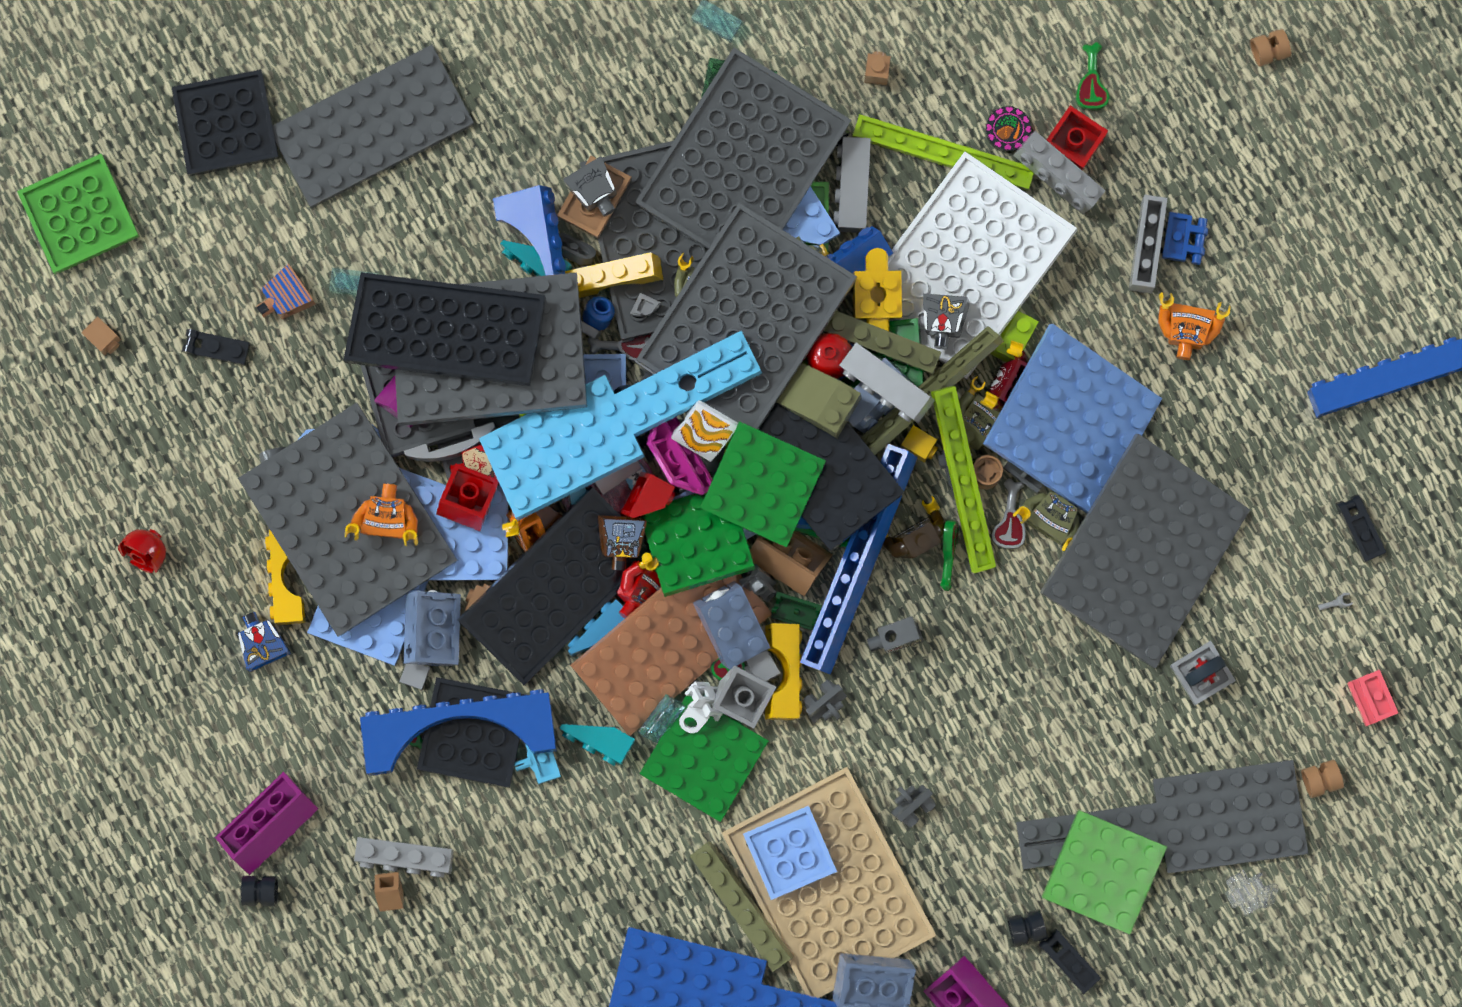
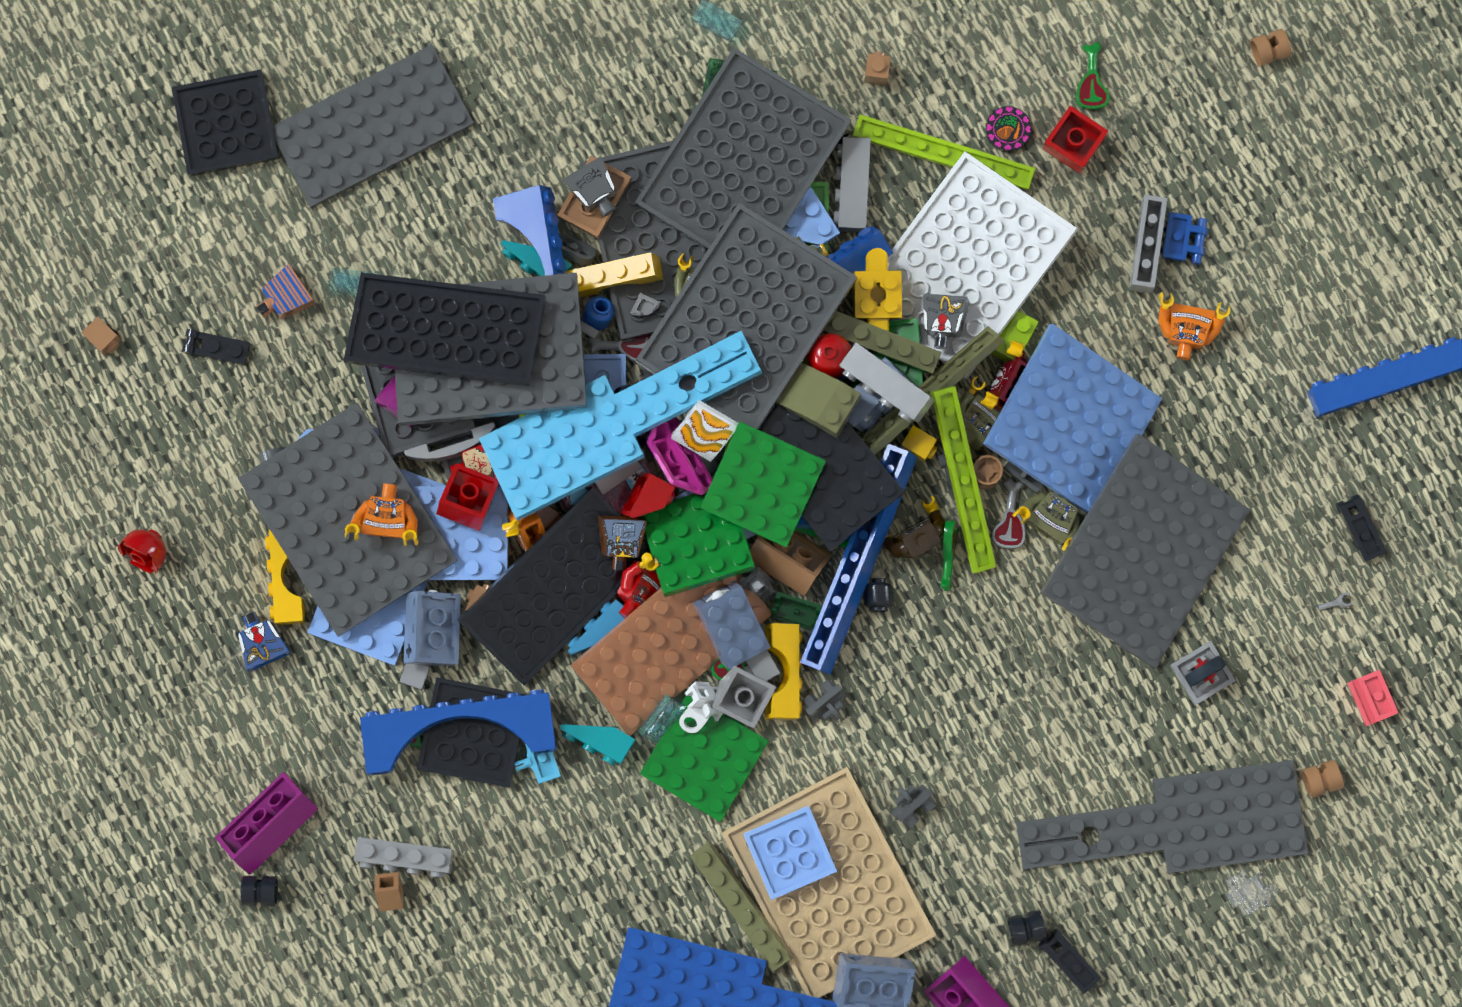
bright green plate [17,153,140,275] -> none
dark grey torso [867,616,924,653] -> none
light grey brick [1013,131,1106,215] -> none
bright green plate [1042,809,1167,934] -> none
none -> black head [863,578,894,612]

